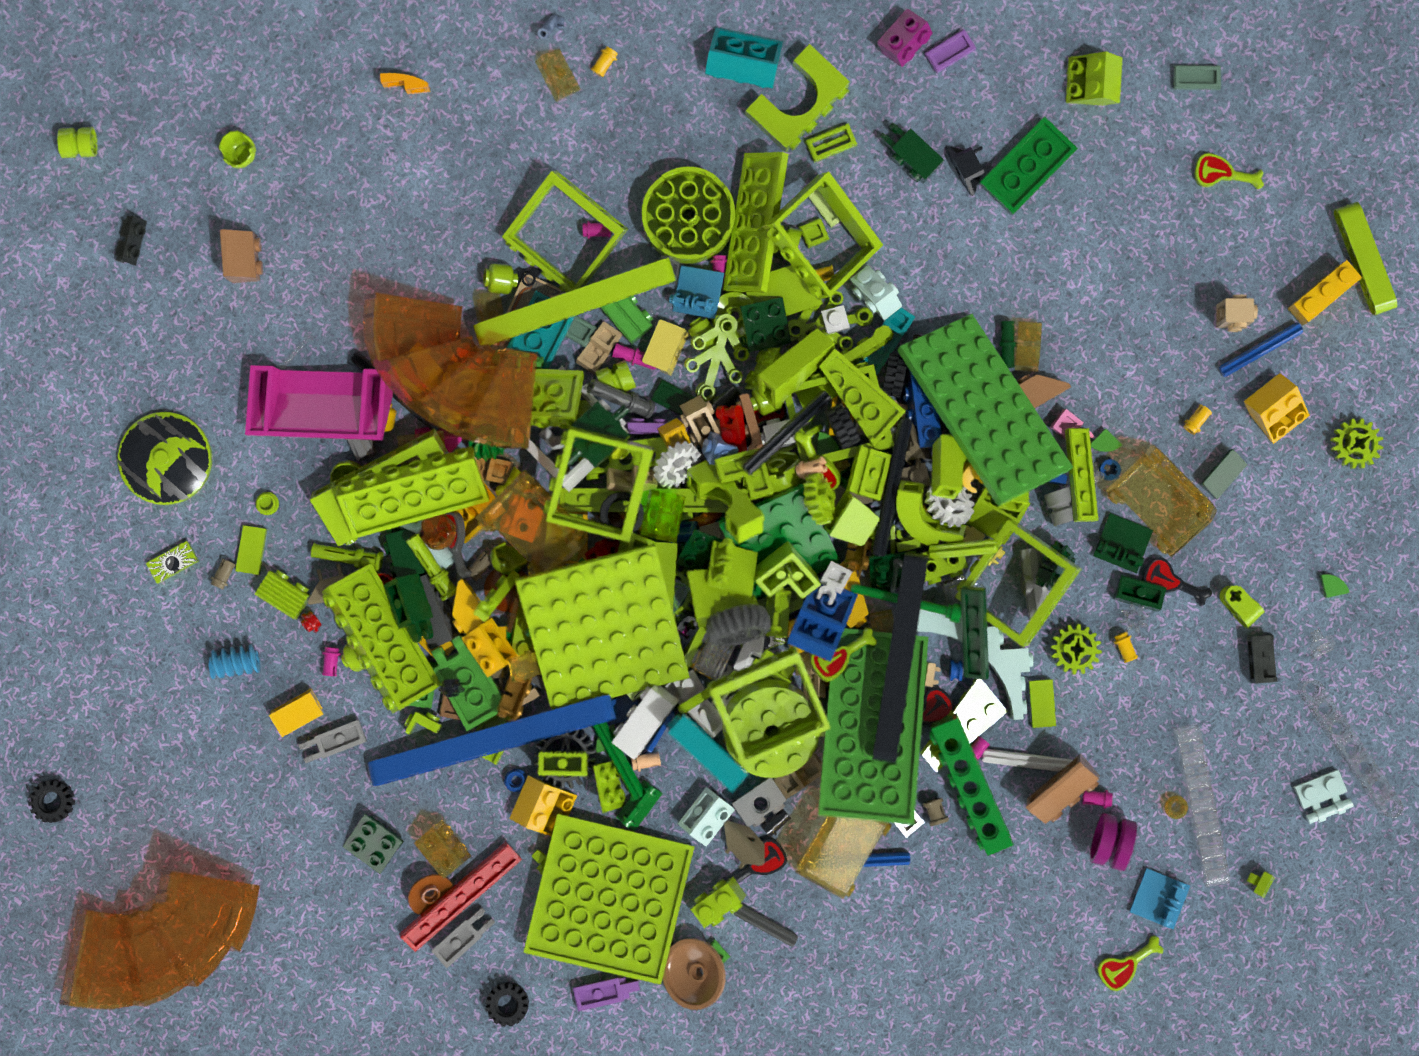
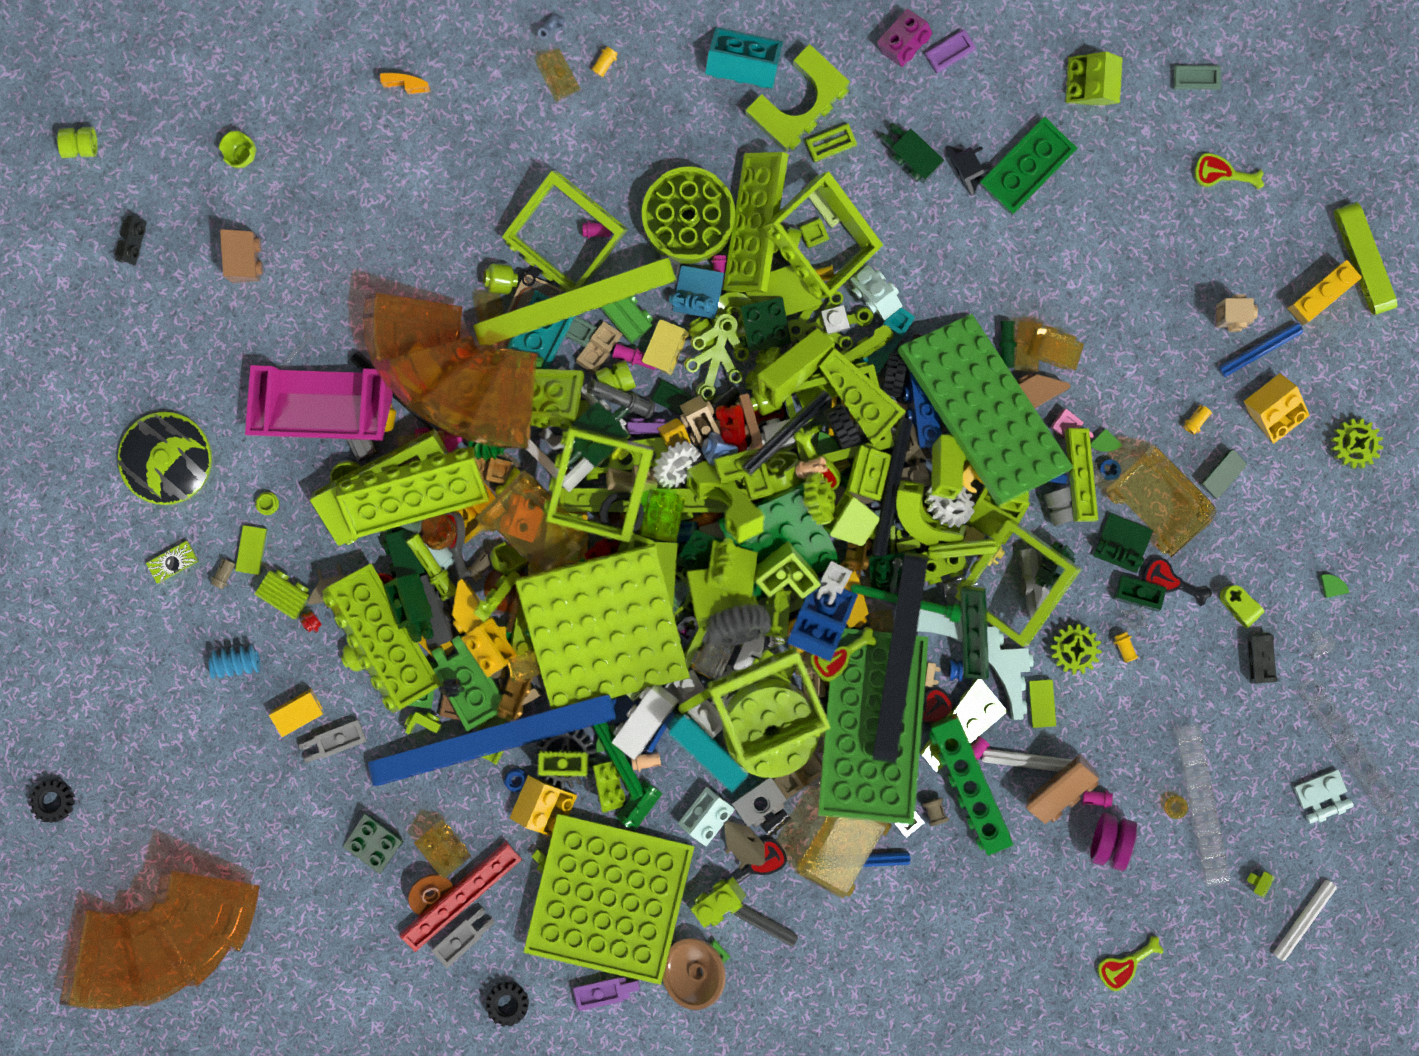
lime pin [311,543,384,573] -> none
dark pink pin [322,647,341,676] -> none
dark azure hinge [1129,868,1190,930] -> none
none -> clear yellow brick [1026,326,1084,370]
none -> white axle [1273,880,1337,961]

